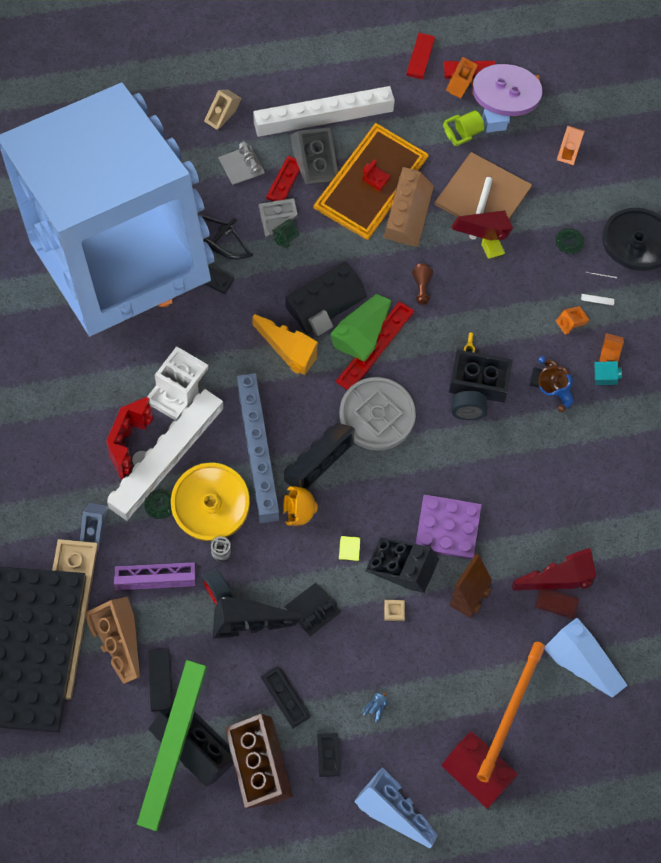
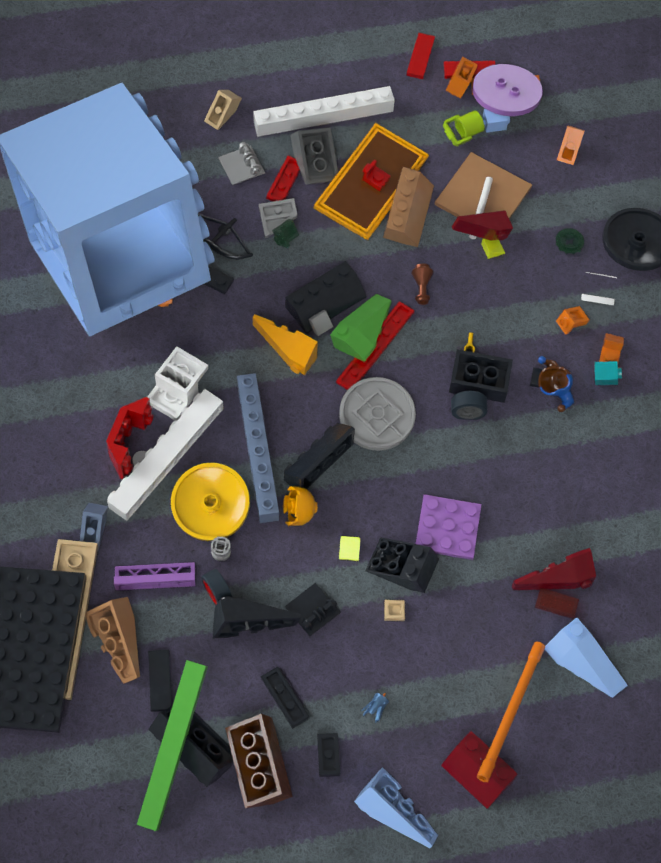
clear green gear [144,489,172,519] -> none
reddish brown slope [450,554,493,618] -> none

